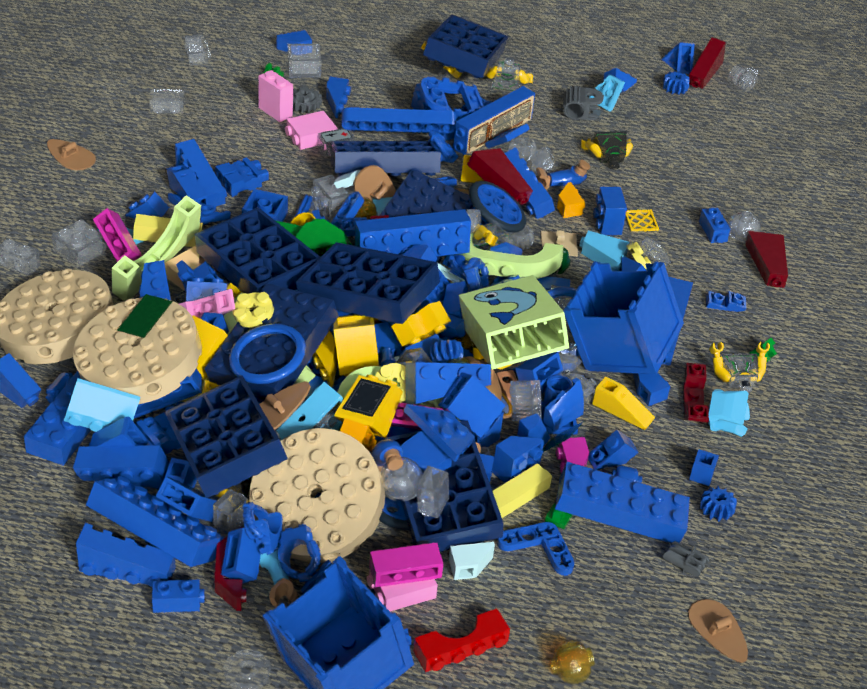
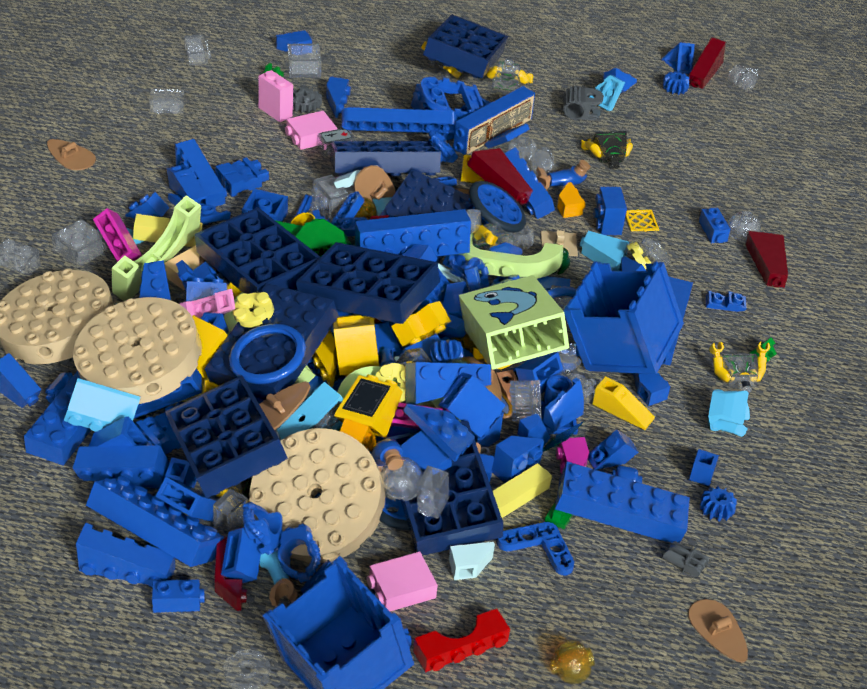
dark green sticker [117,294,173,338] -> none
dark pink brick [369,543,443,587] -> none
dark red slope [683,362,709,423] -> none

